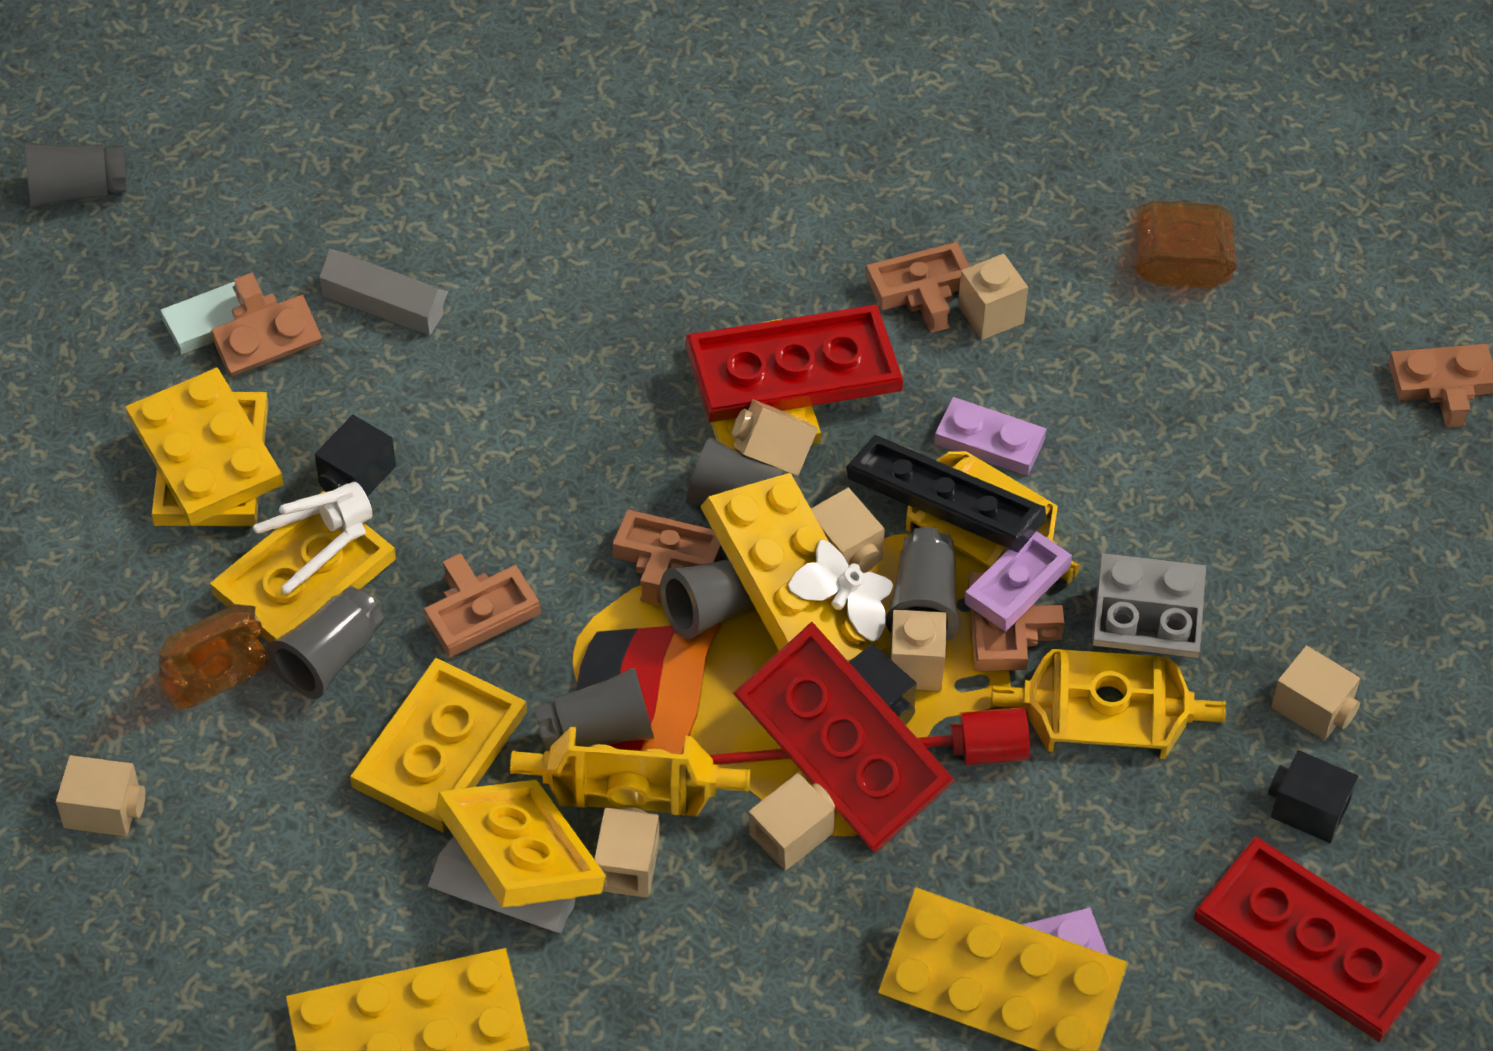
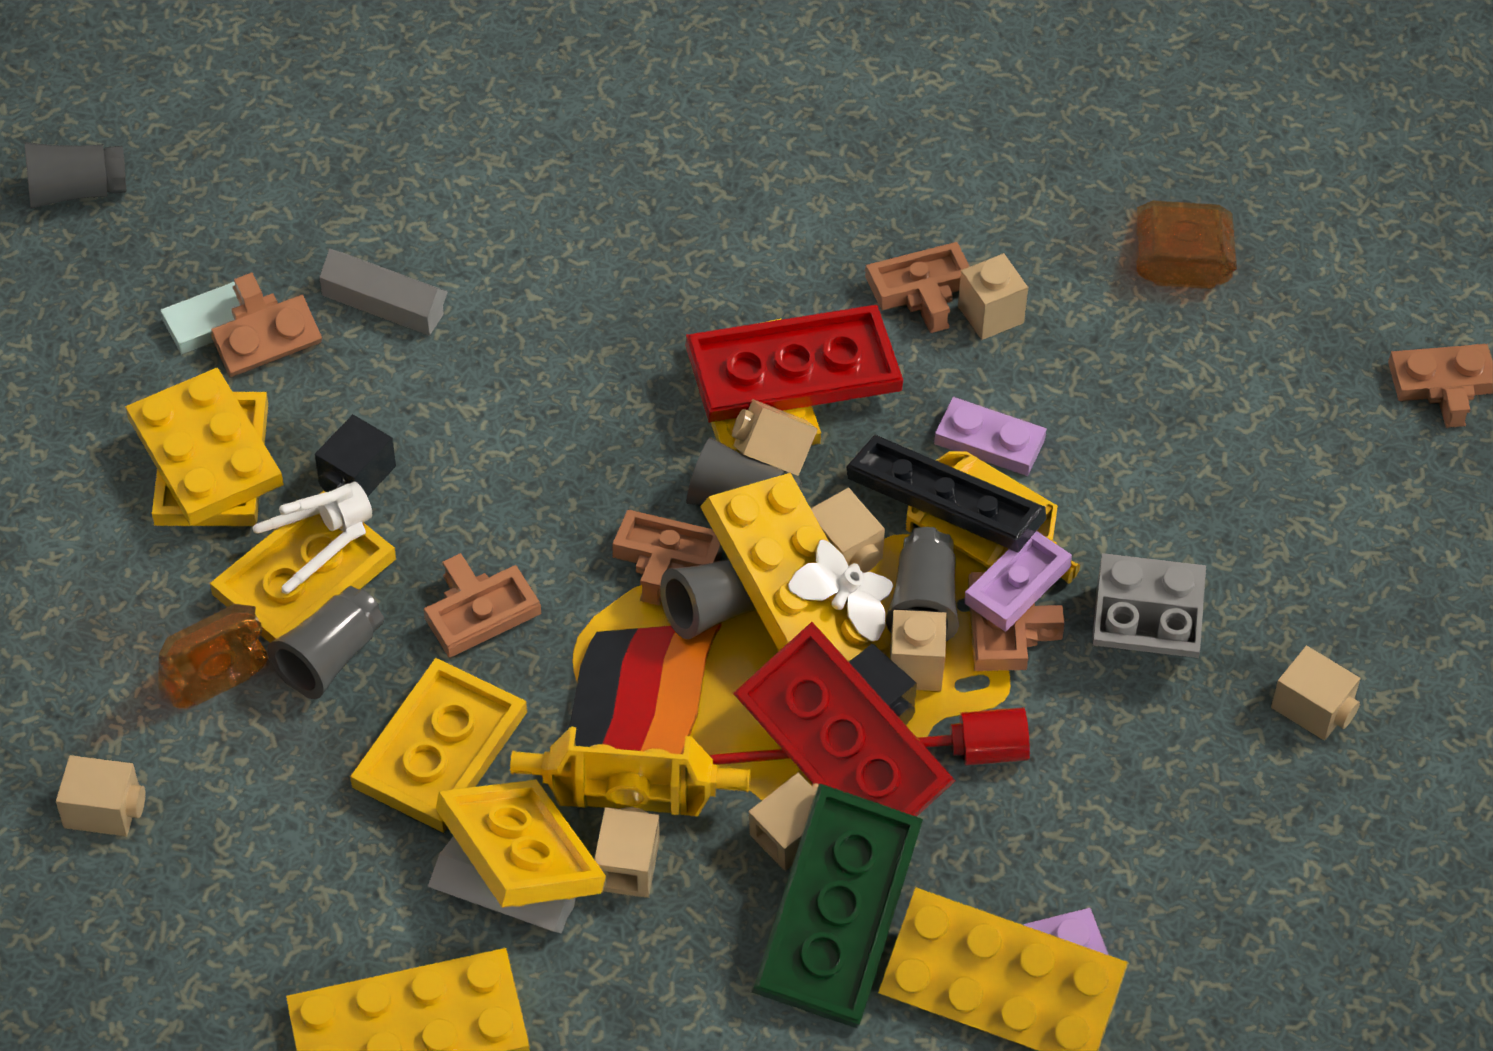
dark grey plant [534,667,654,752] -> none
yellow plate [991,649,1226,759] -> none
red tile [1193,836,1442,1043] -> none
black brick [1268,750,1358,844] -> none
none -> dark green tile [751,783,923,1028]

